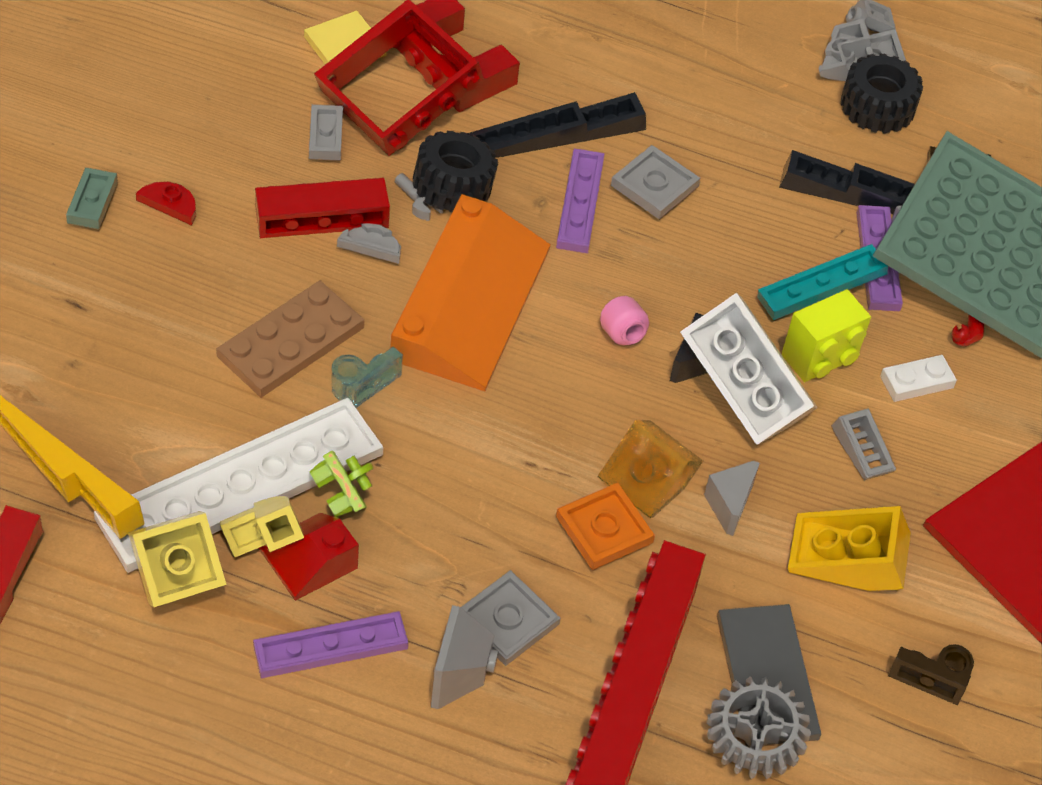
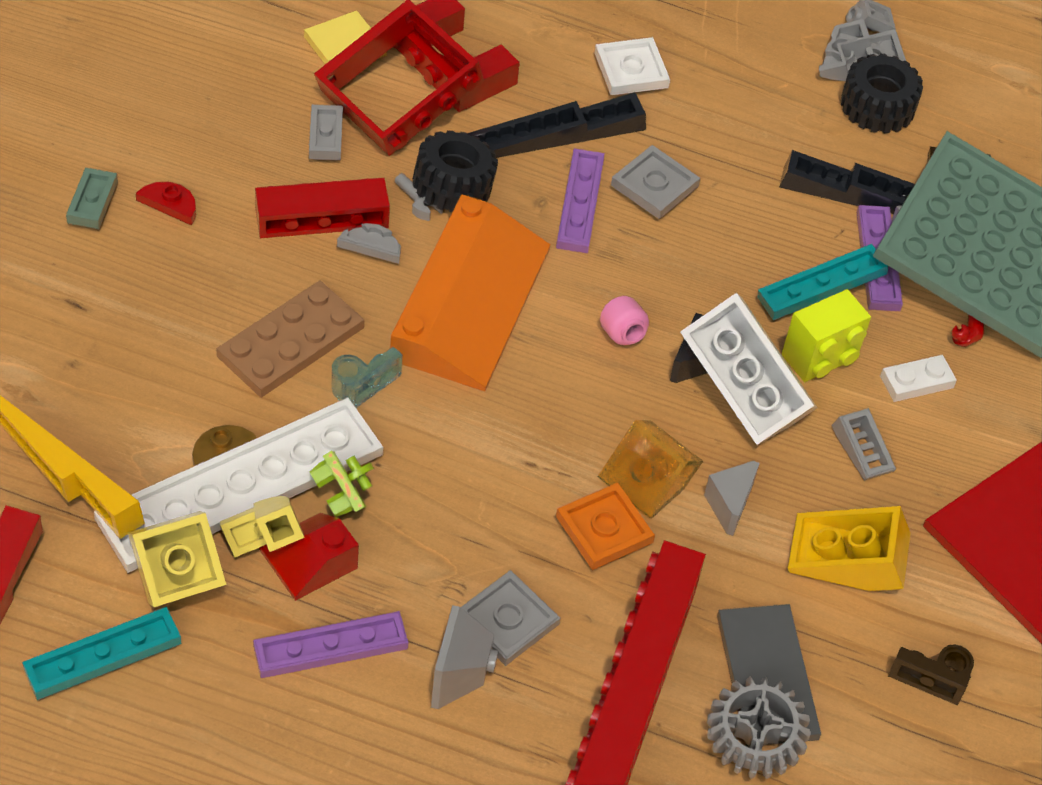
none -> teal plate [22,607,182,700]
none -> pearl gold plate [192,425,257,466]
none -> white plate [594,37,670,95]

